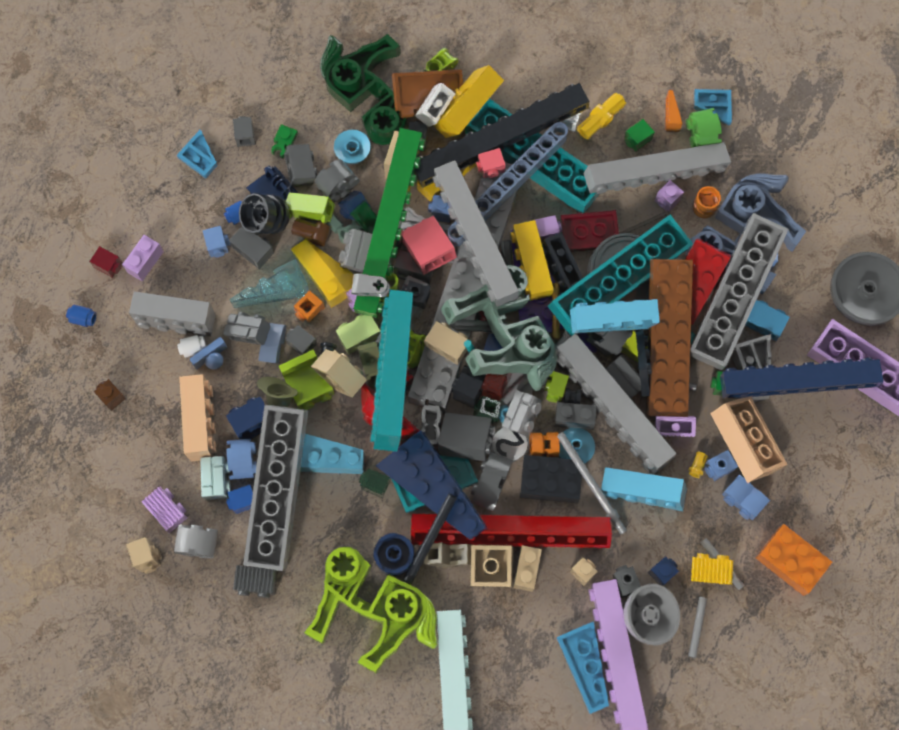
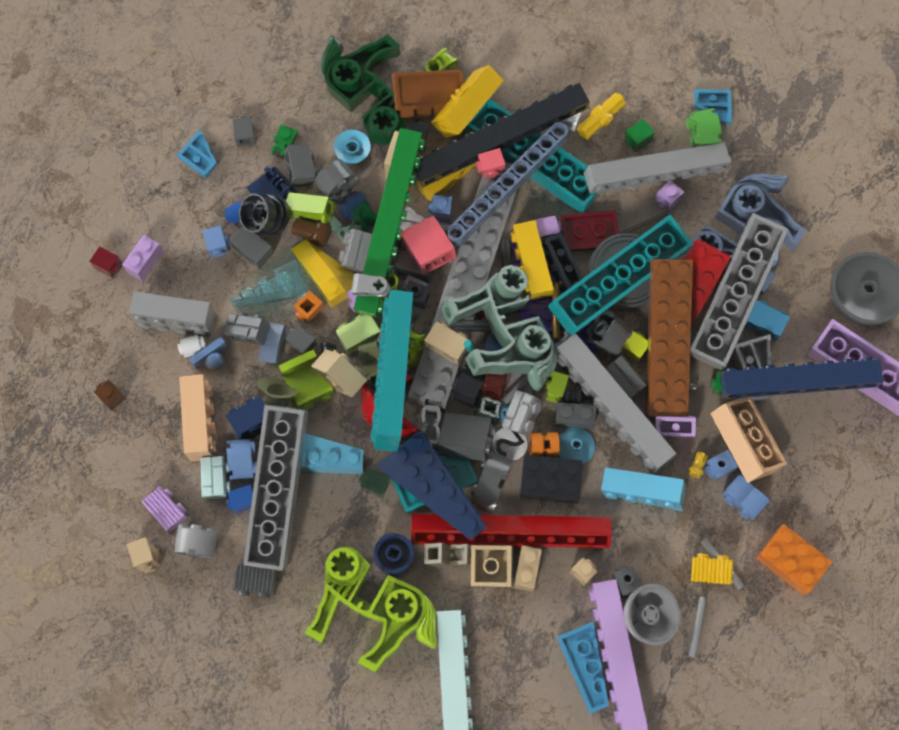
blue brick [66,304,97,327] -> none
black piece [403,493,457,585] -> none
white brick [415,83,455,127] -> none
light grey brick [432,160,519,307] -> none
light grey bar [557,432,627,534] -> none
medium azure wedge [570,299,660,333] -> none
black wing [635,329,652,397] -> none
dark blue brick [648,556,679,586] -> none
orange slope [665,90,682,132] -> none
orange wheel [693,186,721,218] -> none

